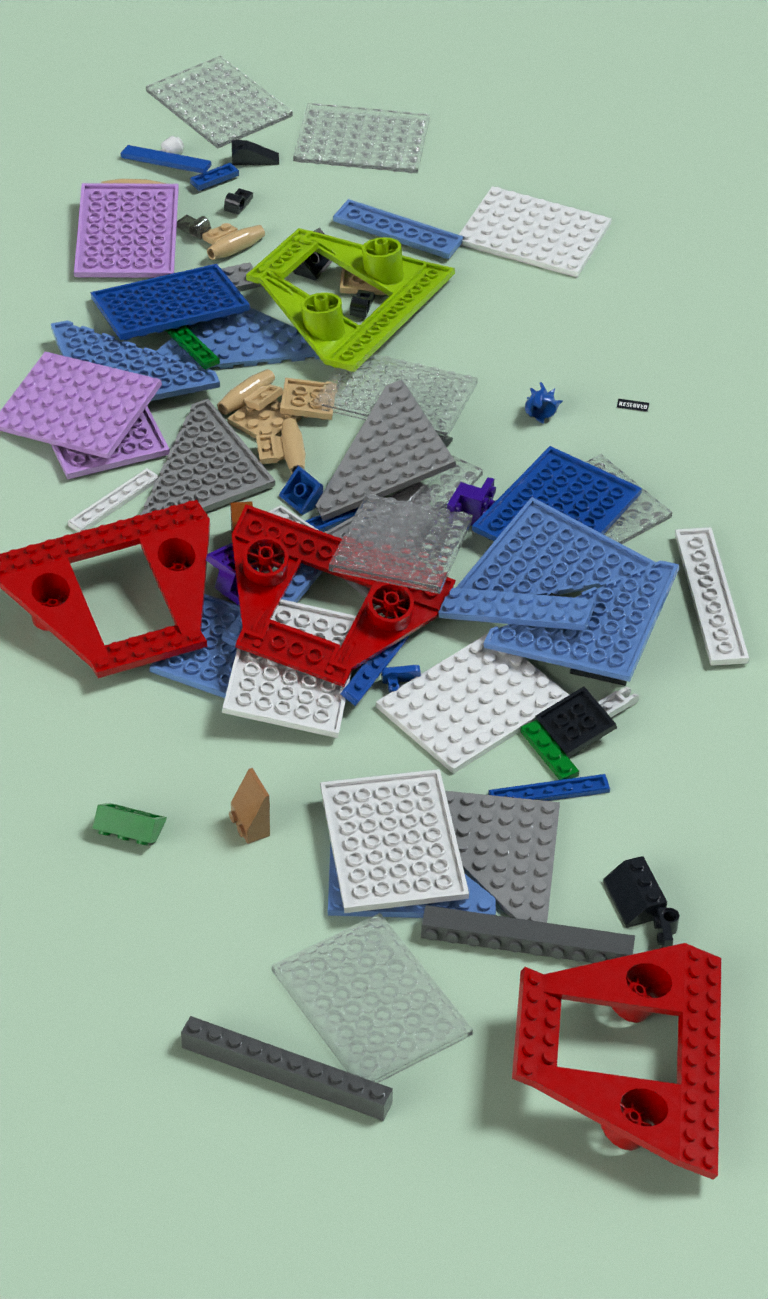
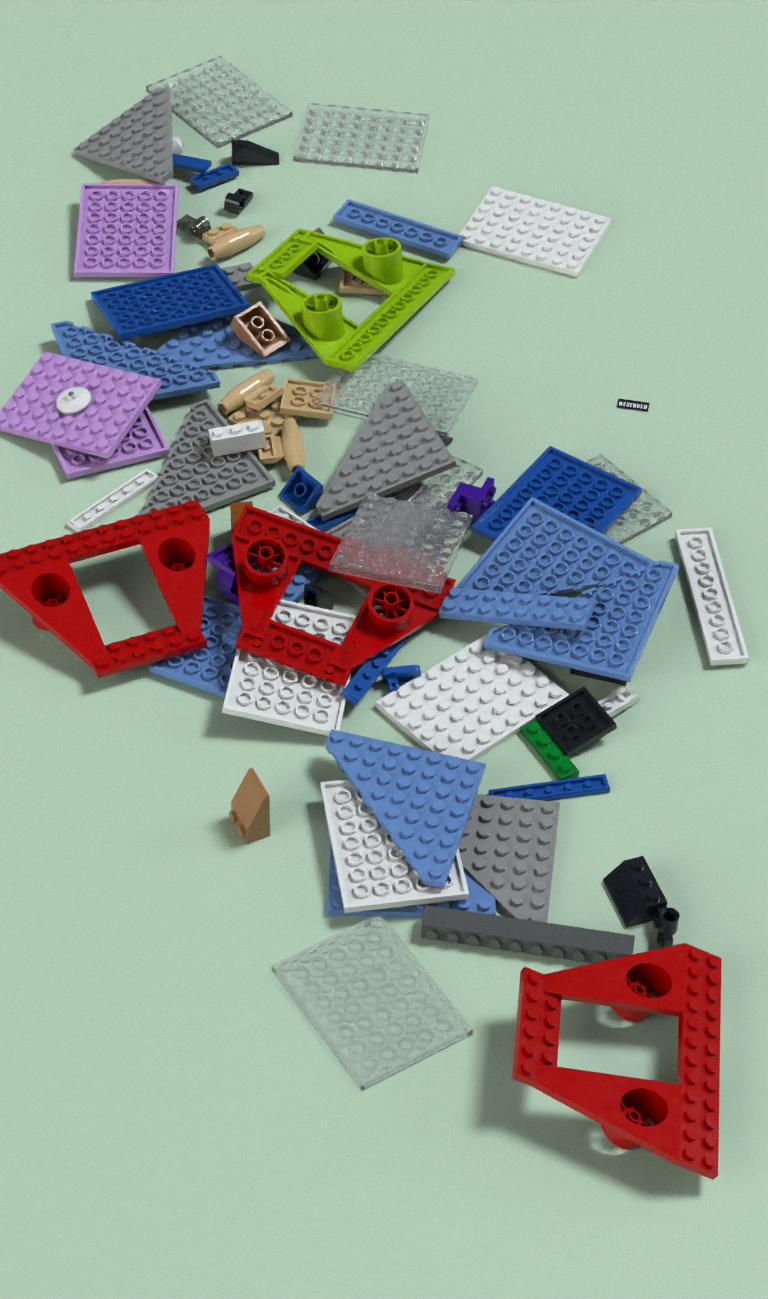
green slope [92,803,167,846] -> none
green tile [164,325,220,370] -> none
dark grey brick [181,1016,393,1121] -> none
black plate [350,290,375,318] -> none
blue hair [524,382,563,424] -> none
none -> white dish [56,387,91,414]
none -> light grey plate [74,87,174,184]
none -> white slope [208,420,266,457]
none -> medium nougat slope [230,301,291,358]
none -> black slope [304,583,333,610]
none -> medium blue plate [326,729,486,889]

